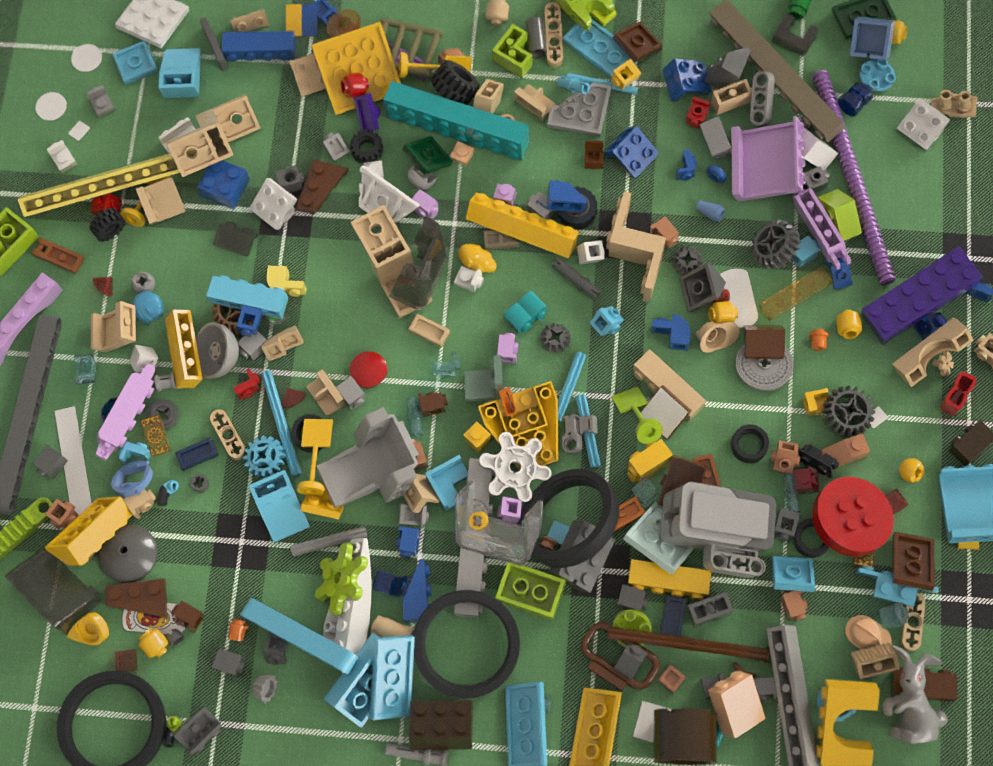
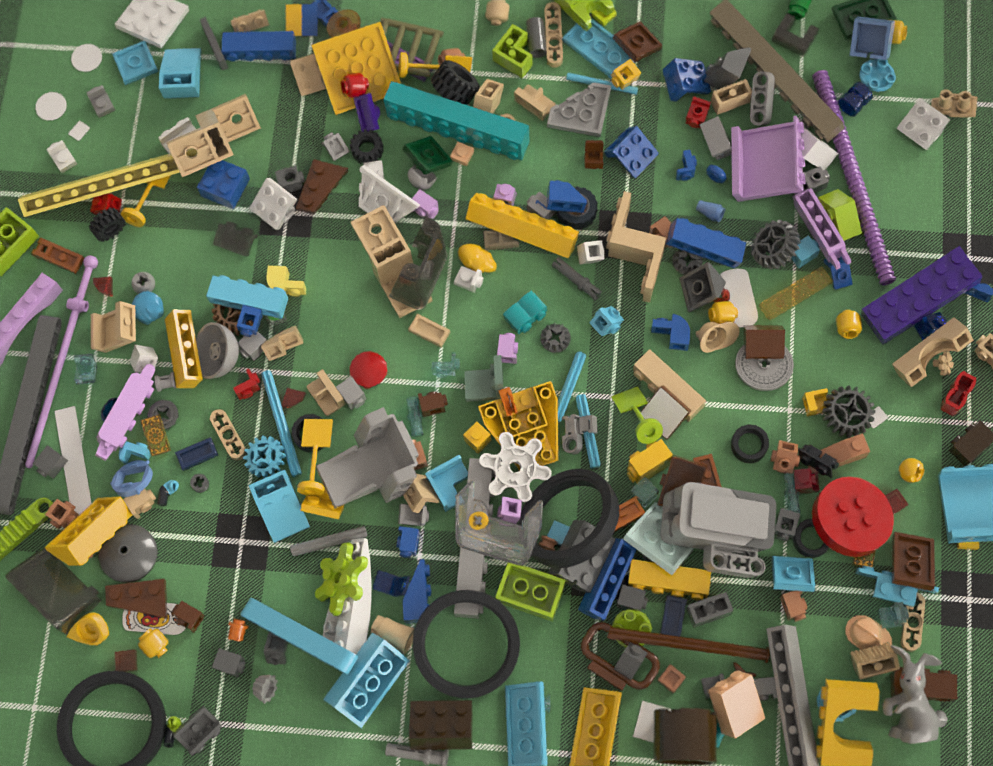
tan bracket [136,178,185,225] -> none
dark grey hinge [166,629,184,647] -> none
medium azure tile [370,635,415,720] -> none
medium azure pin [557,75,590,95] -> none
orange hose [809,329,829,351] -> none
none -> lavender bar [25,255,98,468]
none -> blue brick [578,538,636,620]
none -> blue brick [666,218,746,268]

